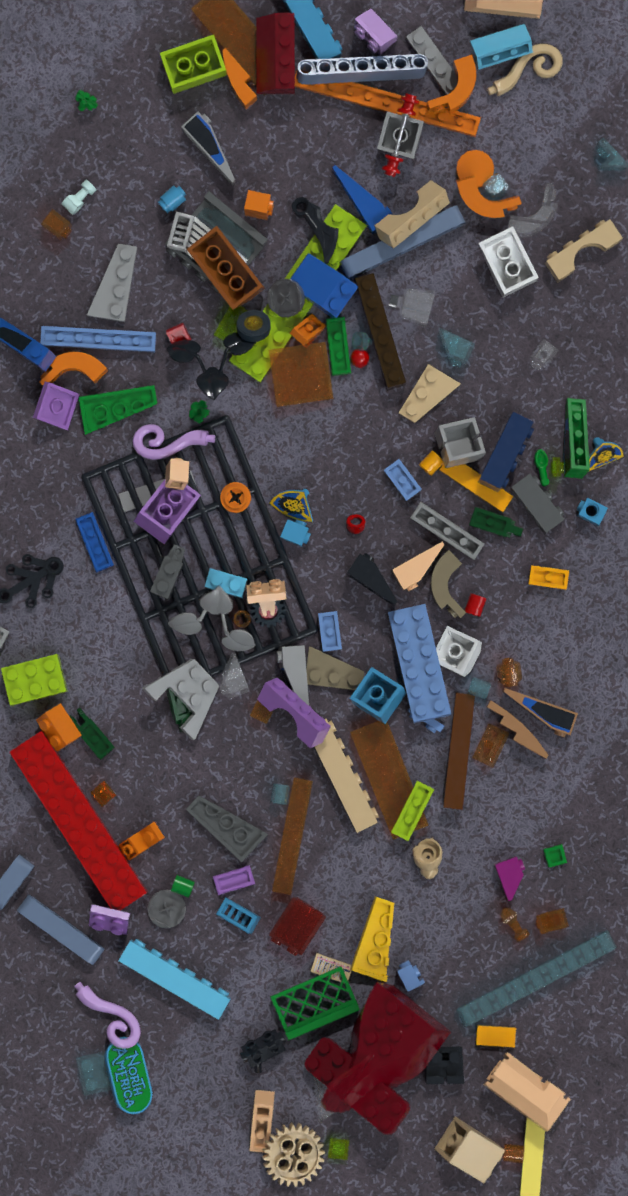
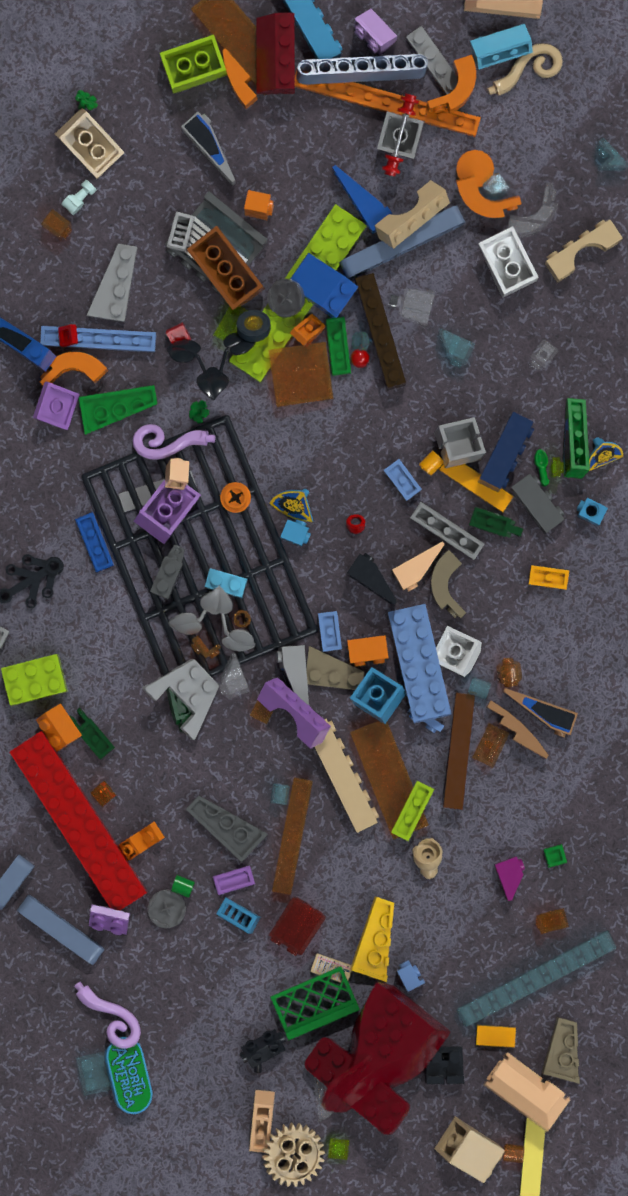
medium azure brick [119,939,231,1020] -> none
dark azure brick [158,185,186,214] -> none
light nougat plate [246,579,287,627] -> none
black piece [292,197,339,264] -> none
tan wing [398,364,461,423] -> none
red beam [464,593,487,617] -> none
clear orange leg [500,907,530,943] -> none
none -> tan slope [55,108,125,179]
none -> red plate [58,324,78,347]
none -> clear orange bracket [191,635,221,659]
none -> orange brick [347,635,388,667]
none -> dark tan wing [542,1017,580,1084]

